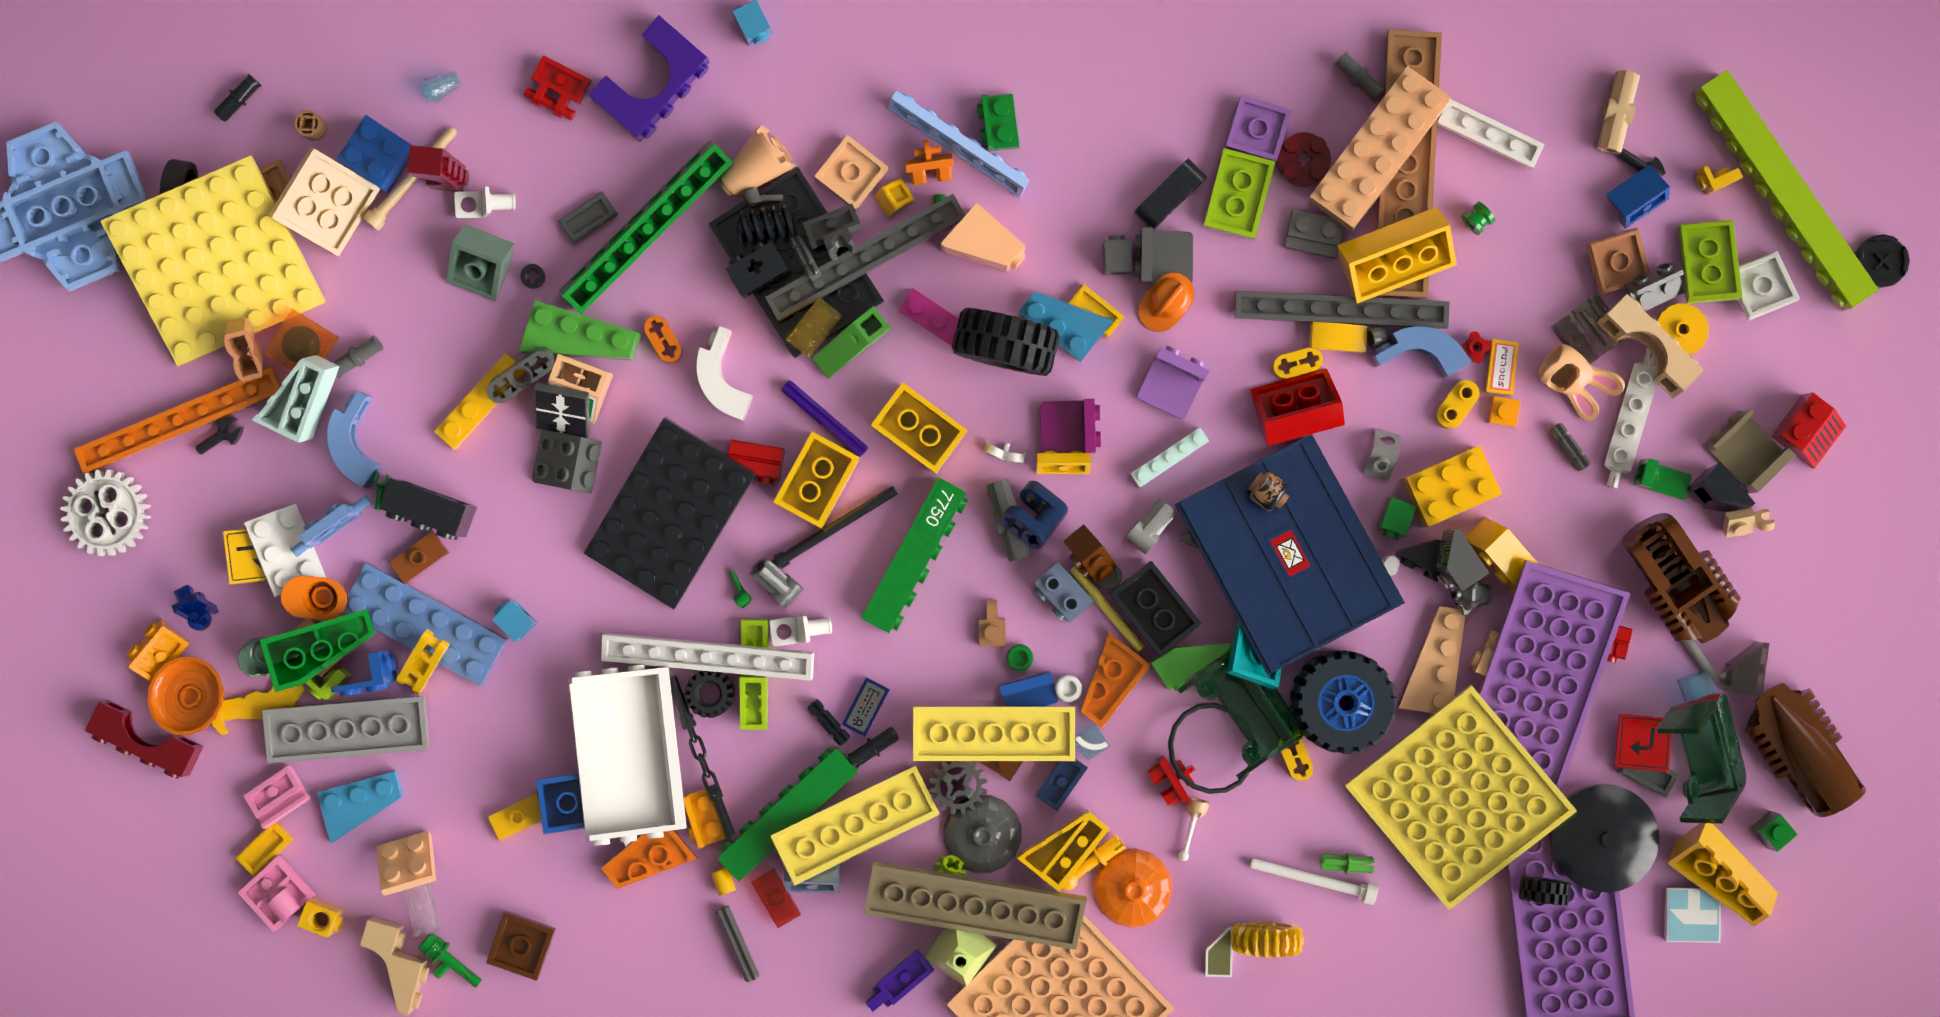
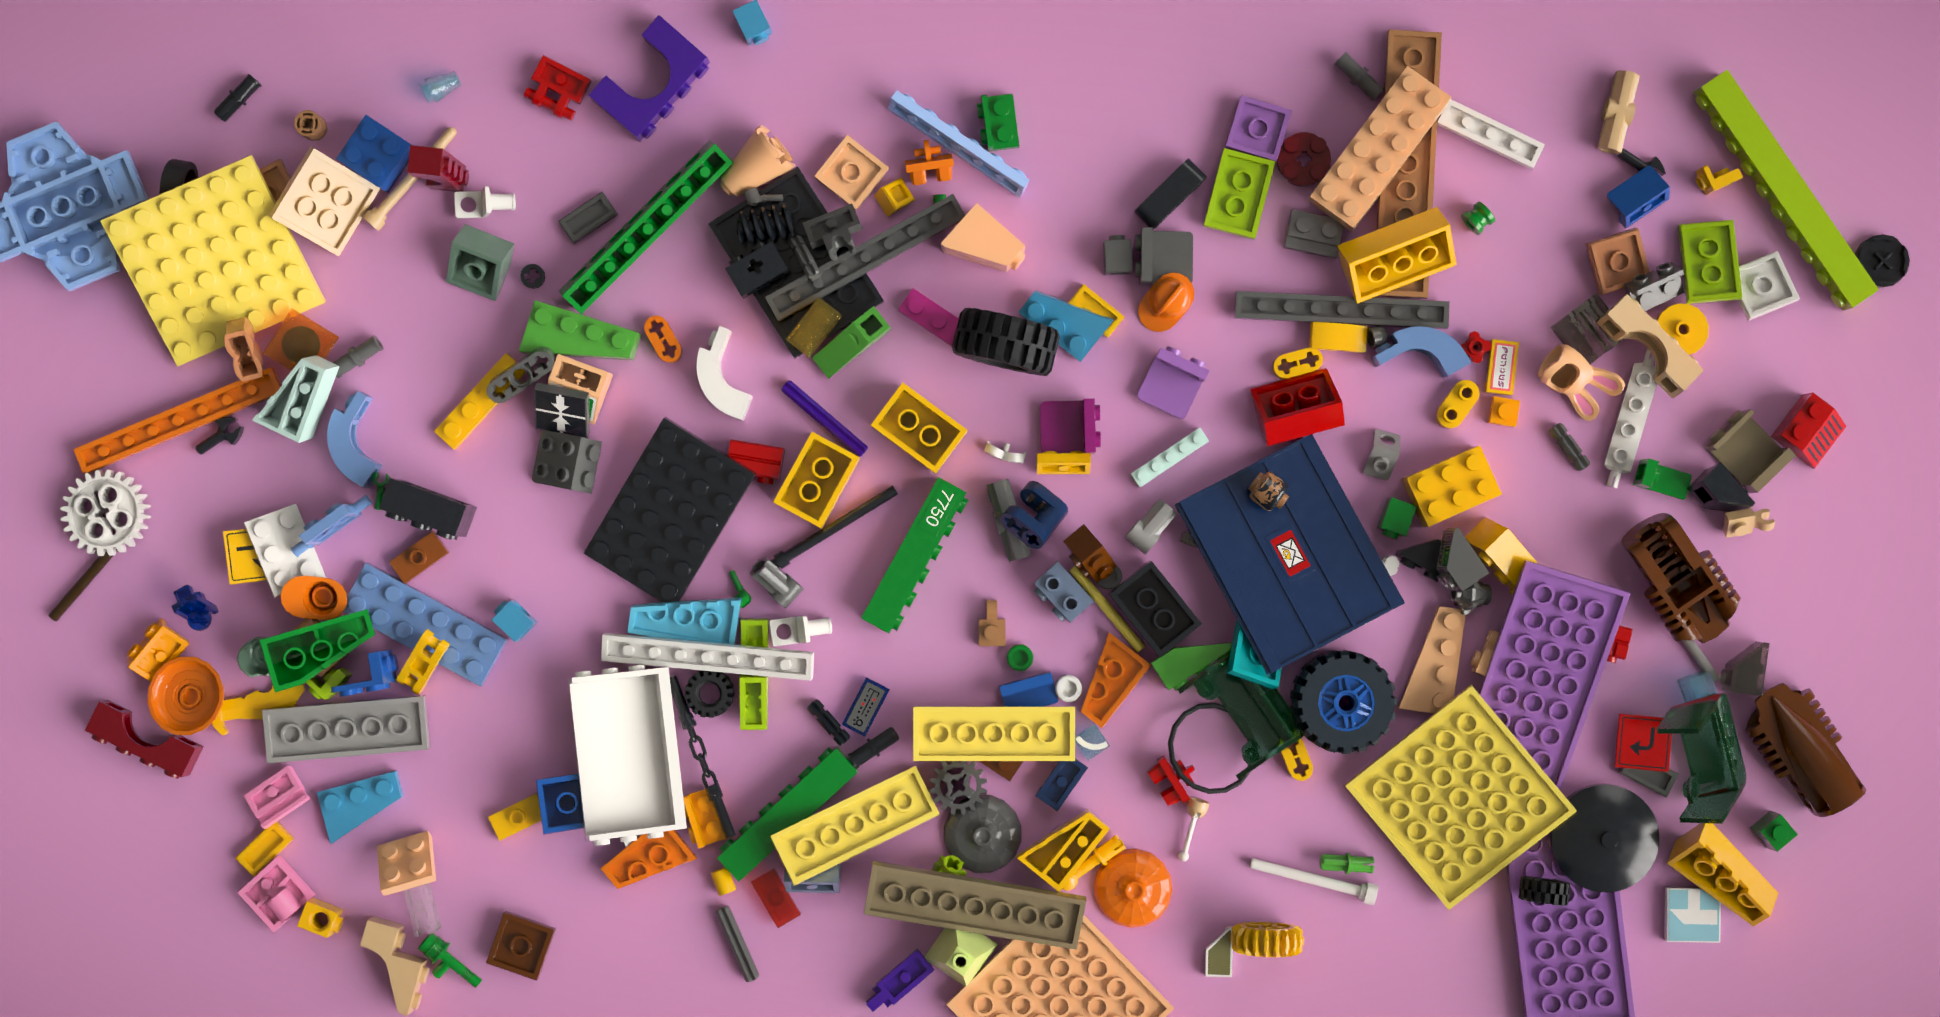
none -> dark brown bar [48,548,118,622]
none -> medium azure wing [627,597,742,645]

